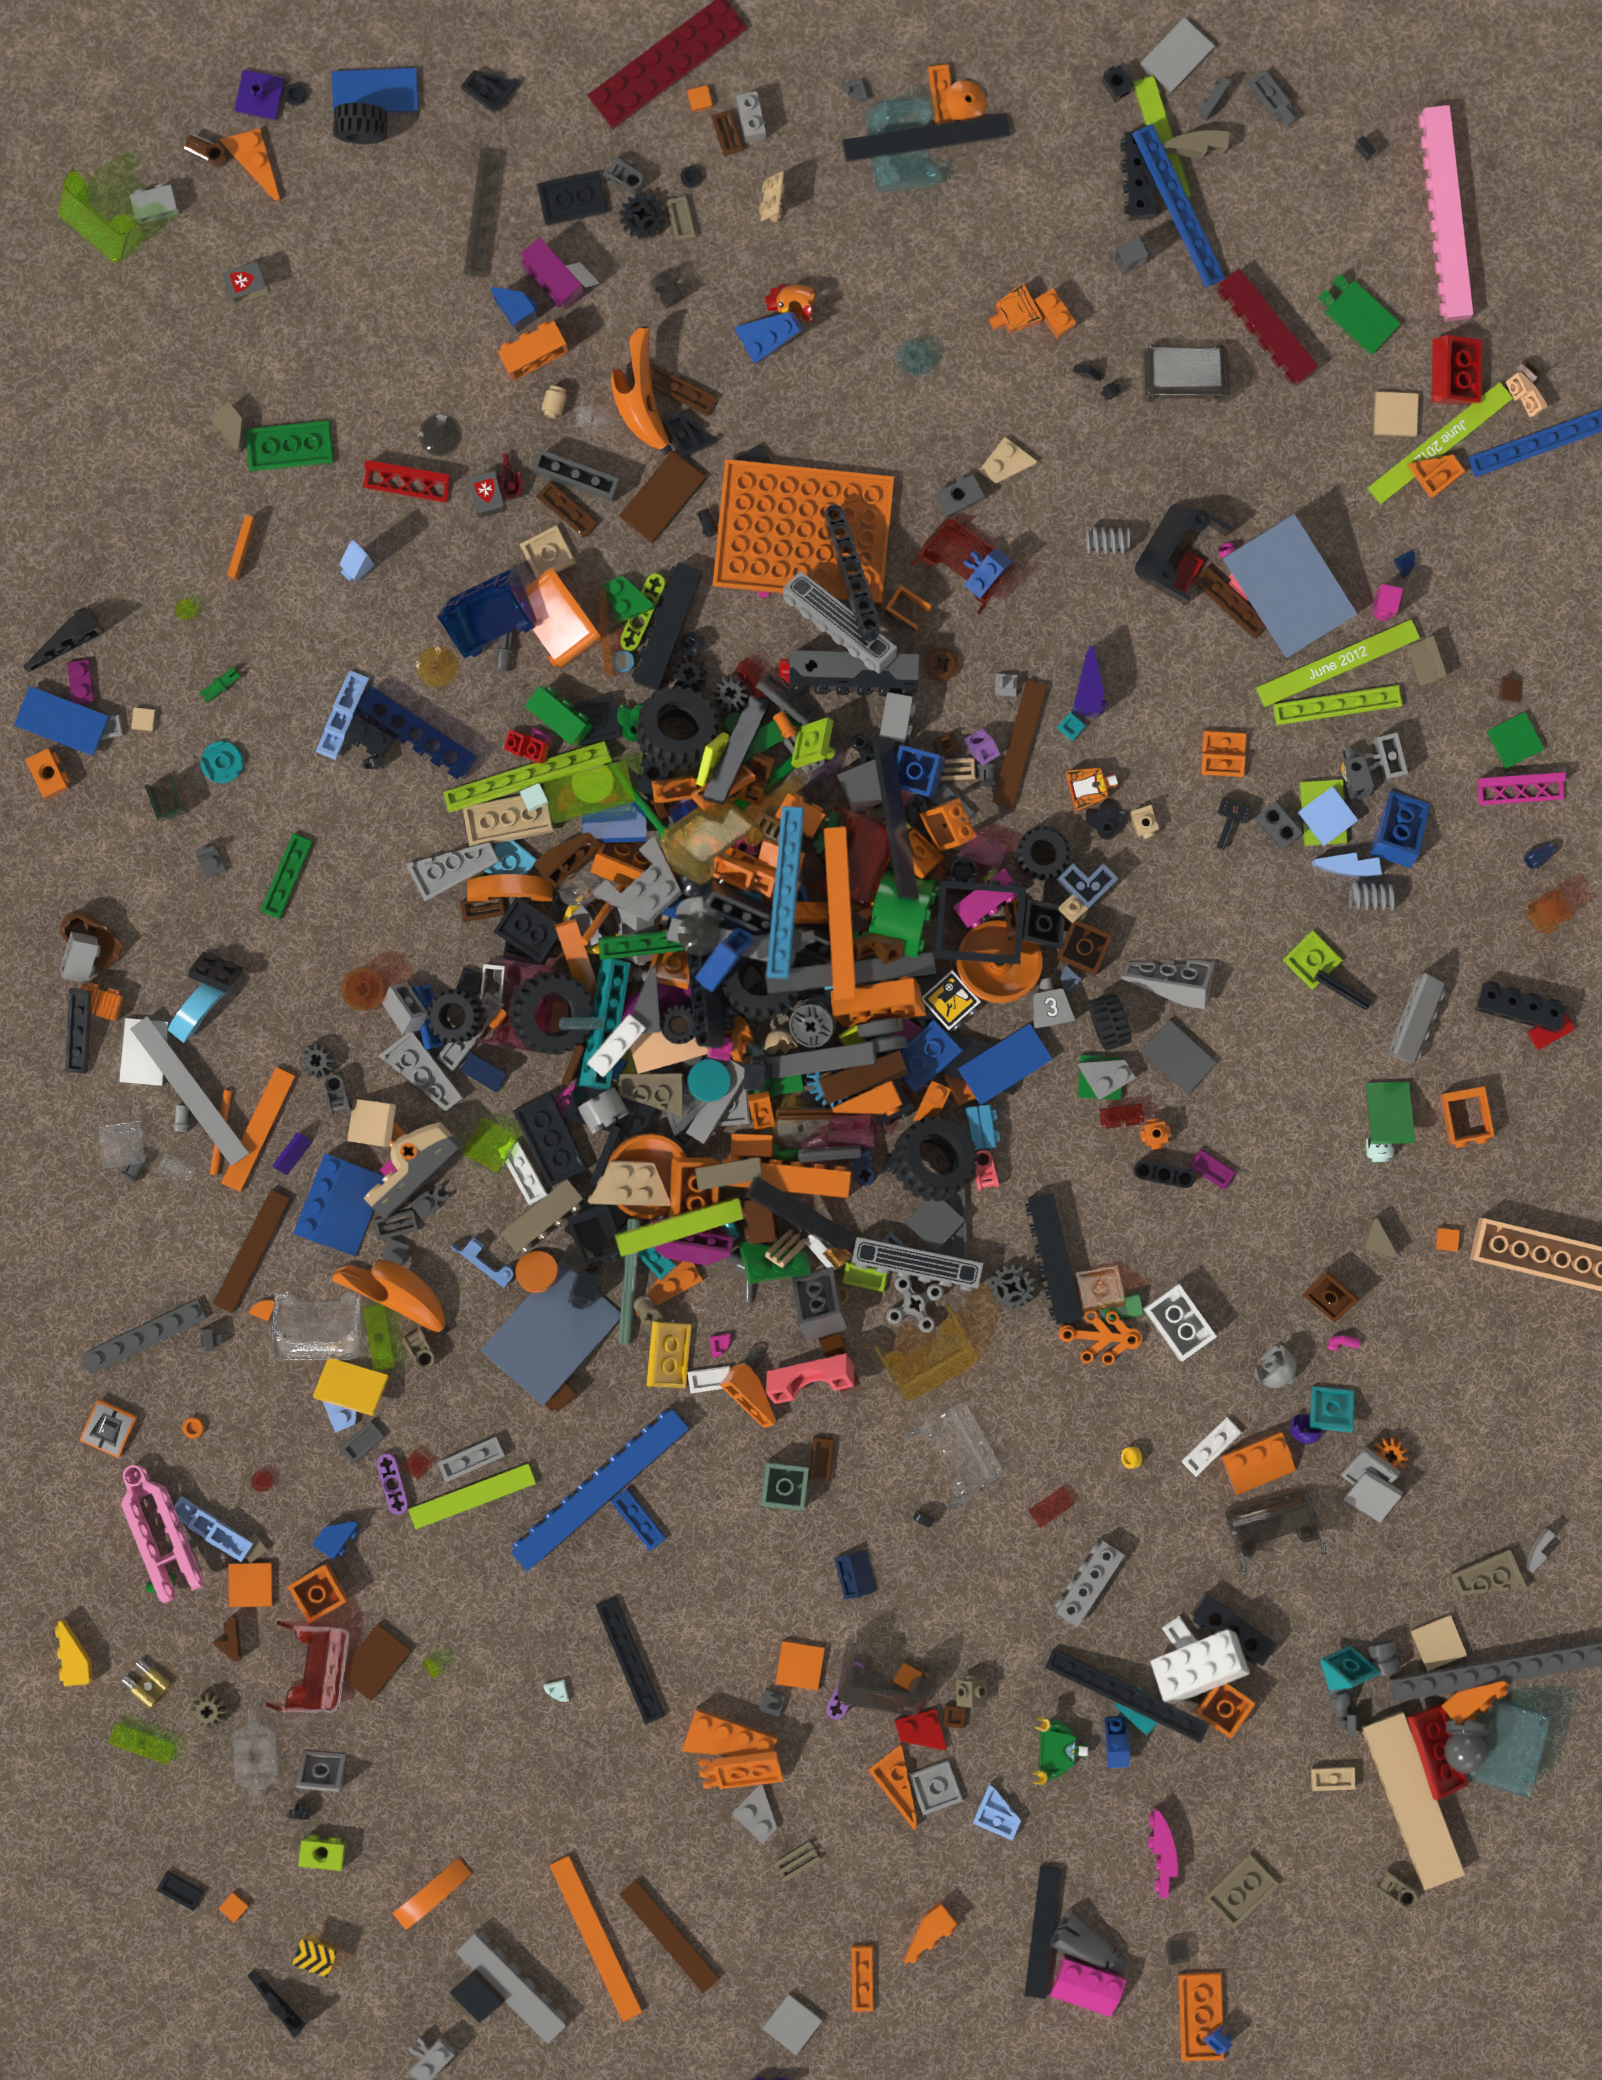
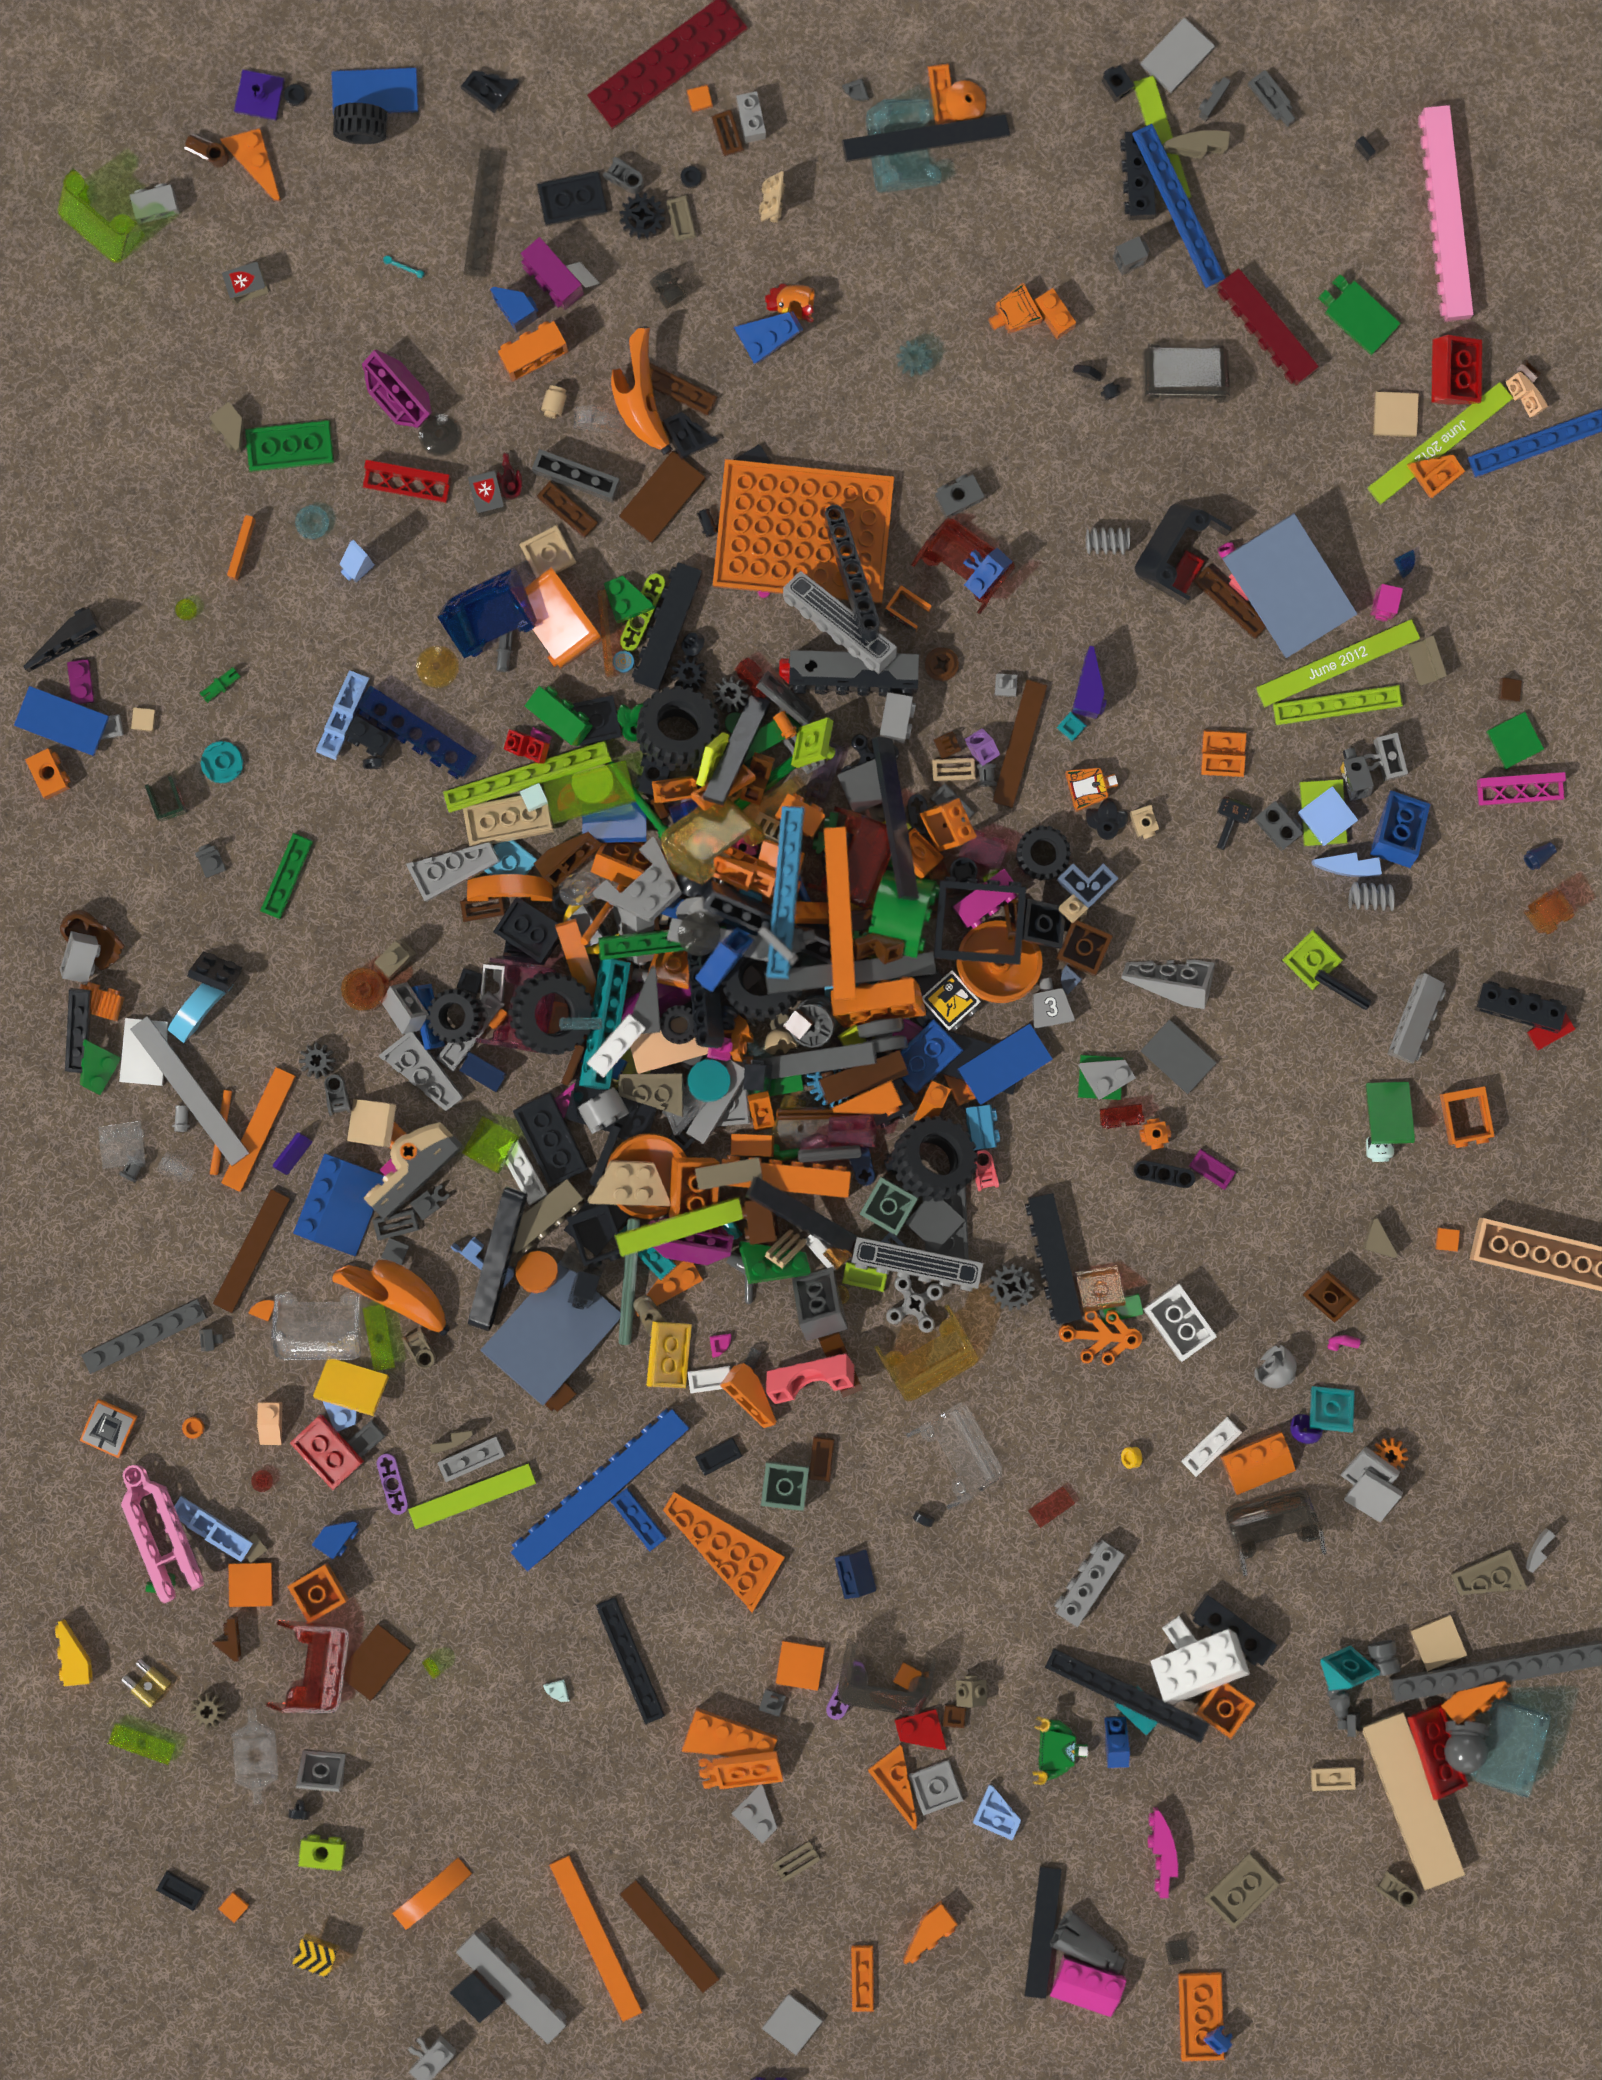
black wing [248,1970,306,2039] -> none
clear red tile [402,1450,432,1480] -> none
blue brick [896,745,946,799] -> none
tan wing [979,437,1037,484] -> none
black tyre [1089,992,1132,1051] -> none
none -> green wing [80,1039,121,1095]
none -> light nougat slope [257,1402,282,1445]
none -> tile [290,1414,364,1490]
none -> clear light blue gear [295,505,329,540]
none -> magenta wedge [362,349,432,428]
none -> dark tan torso [374,939,417,982]
none -> teal hinge [383,255,424,278]
none -> dark tan slope [430,1430,474,1453]
none -> black beam [468,1186,527,1332]
none -> orange wing [663,1491,785,1613]
none -> black tile [695,1437,743,1476]
none -> light grey tile [758,927,797,965]
none -> tile [784,1009,814,1040]
none -> sand green brick [860,1176,918,1236]

